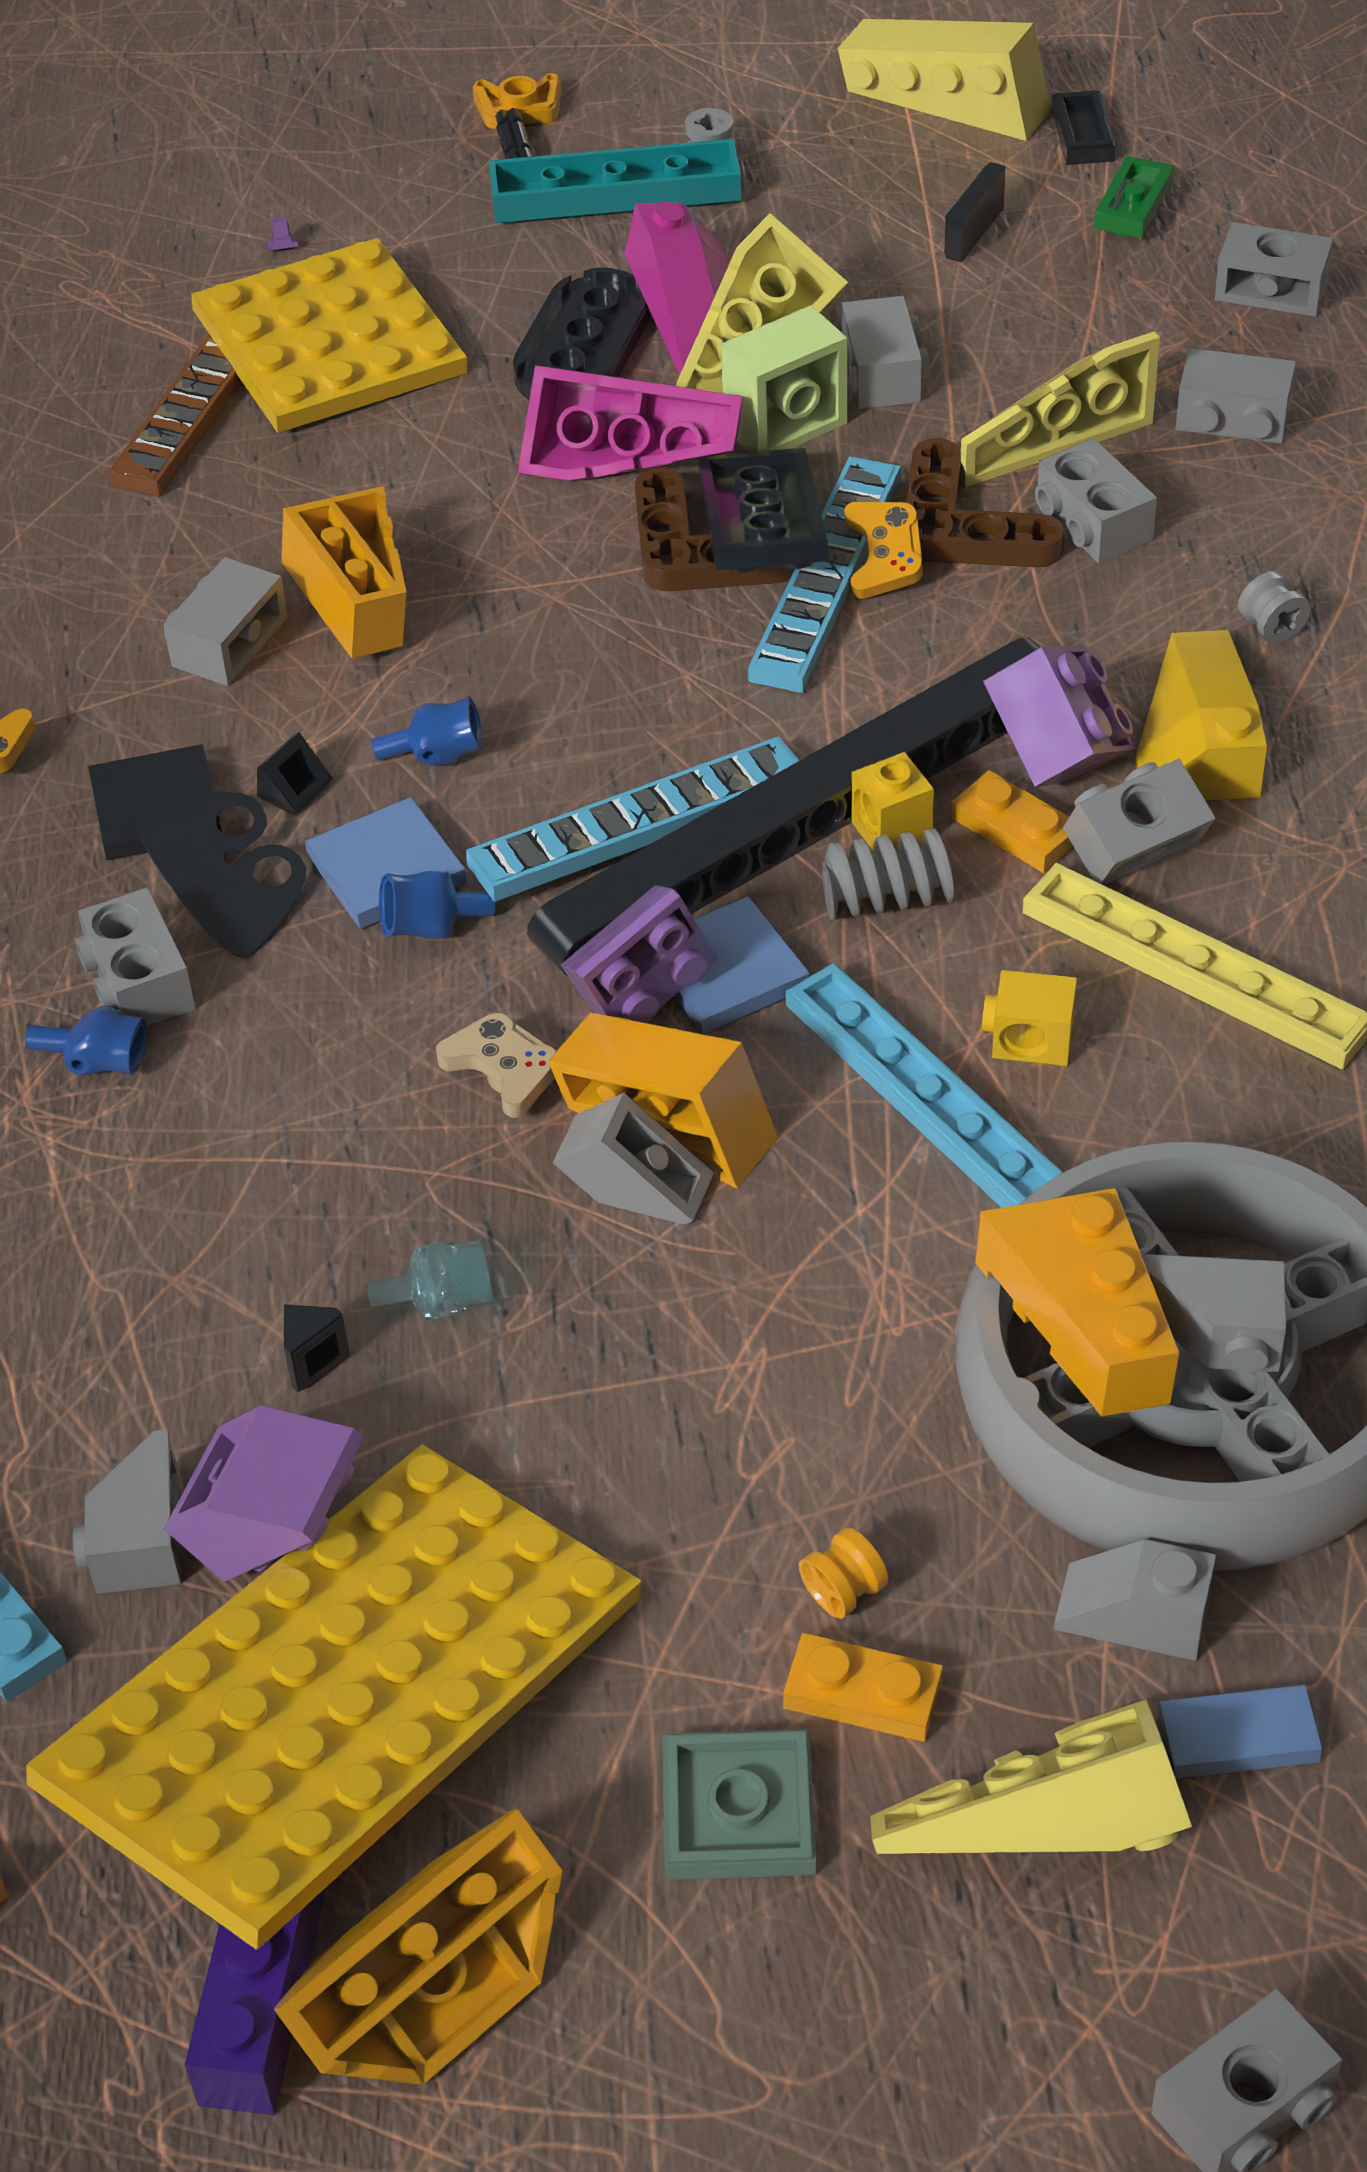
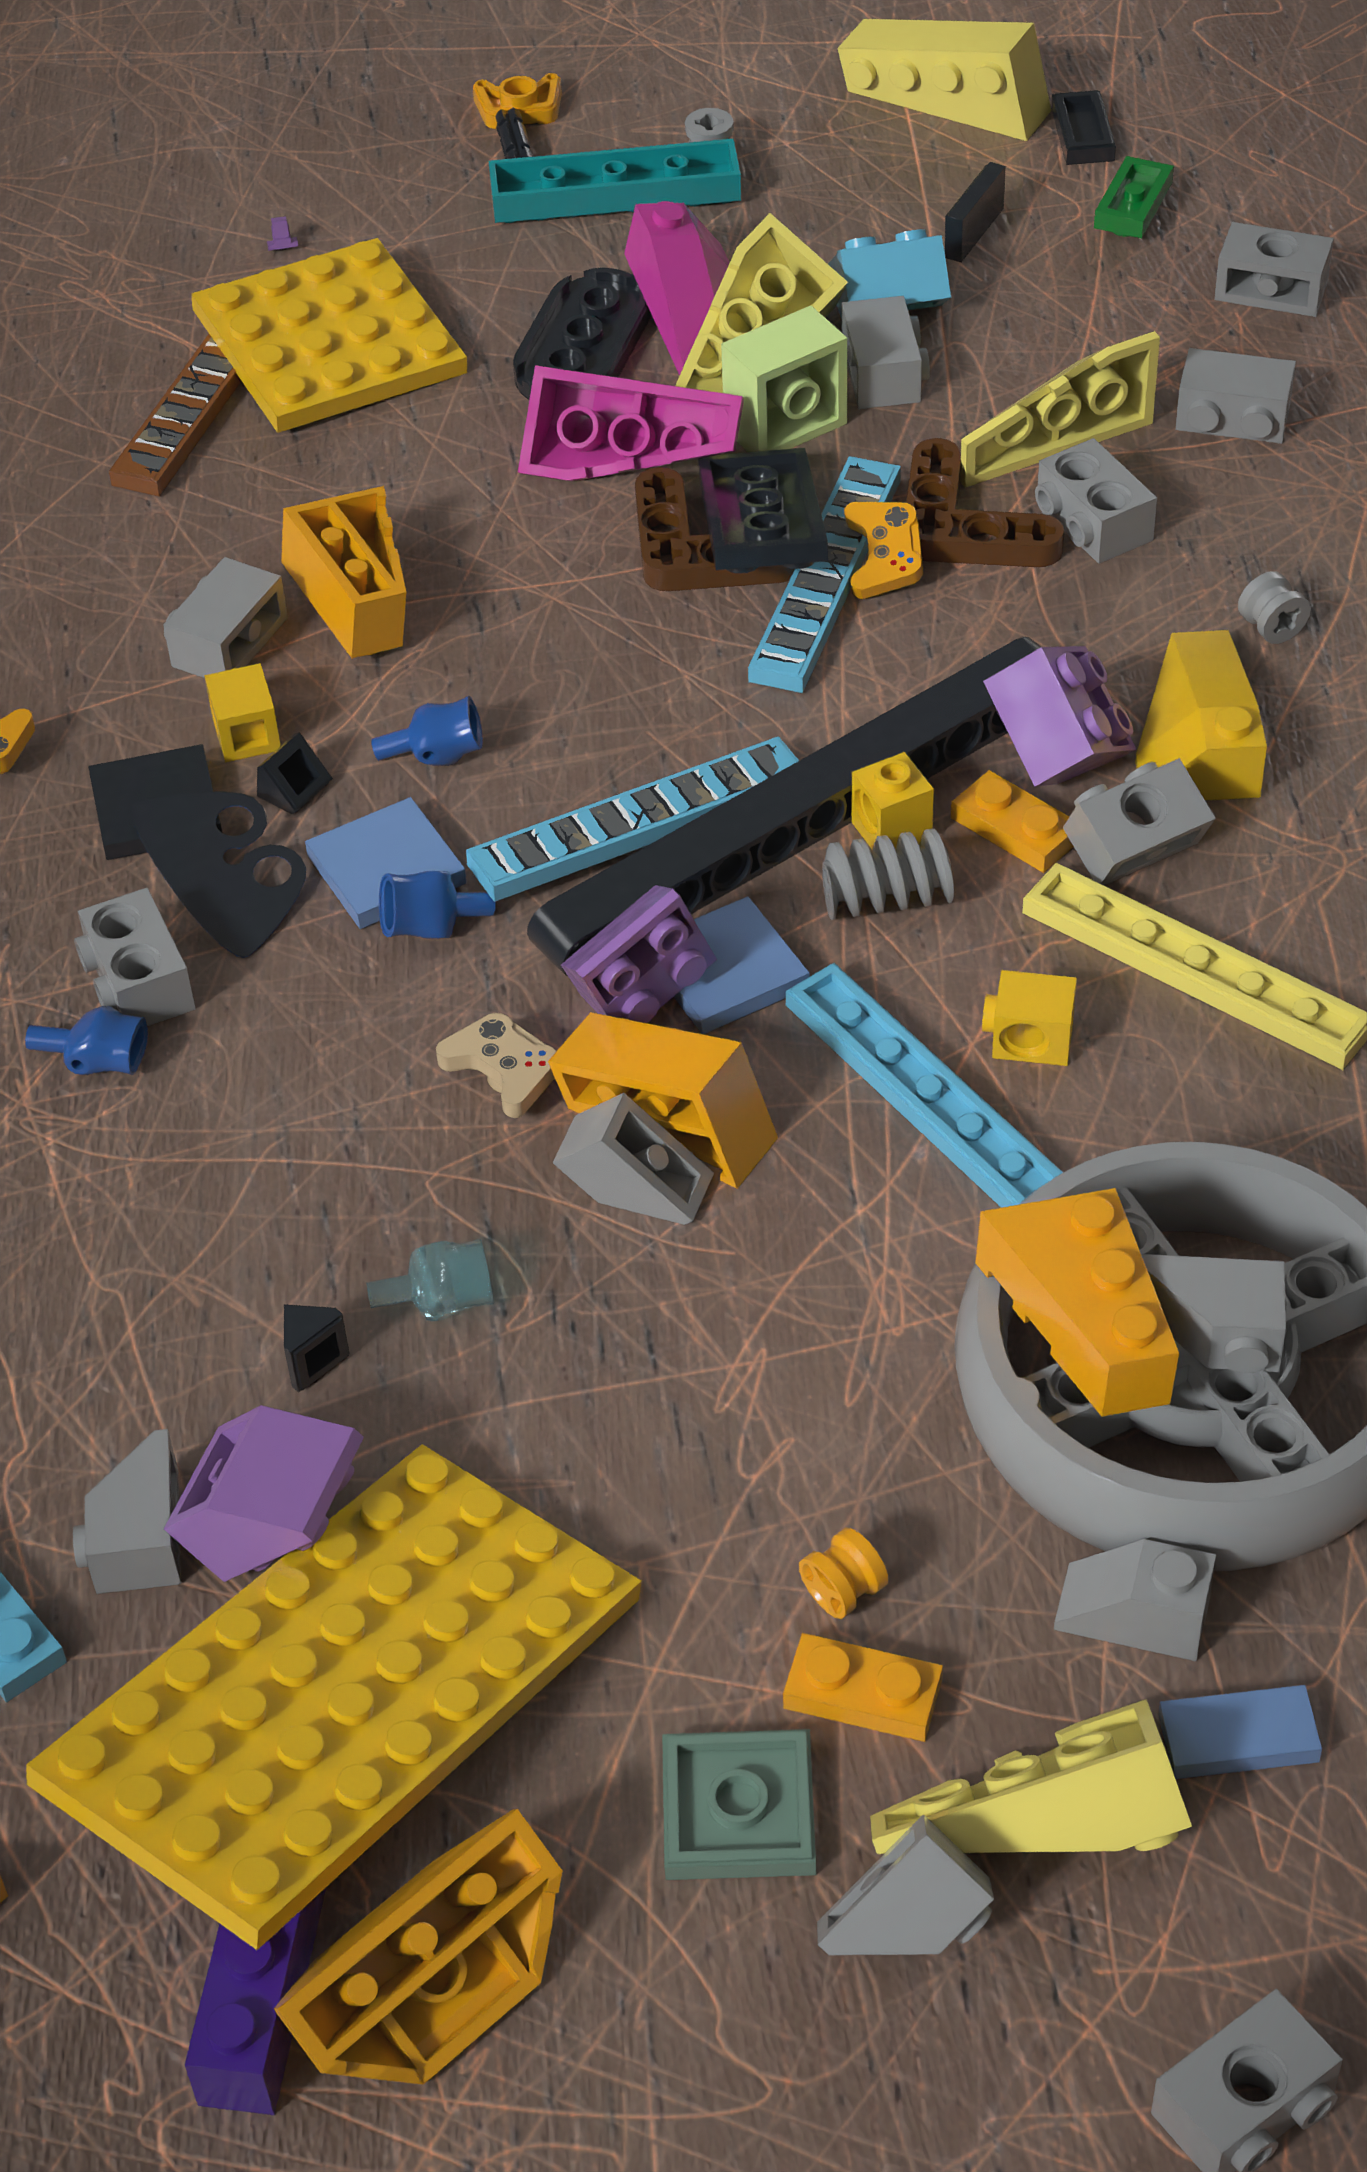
none -> yellow brick [204,663,281,763]
none -> light grey slope [817,1814,994,1955]
none -> medium azure slope [828,229,951,319]

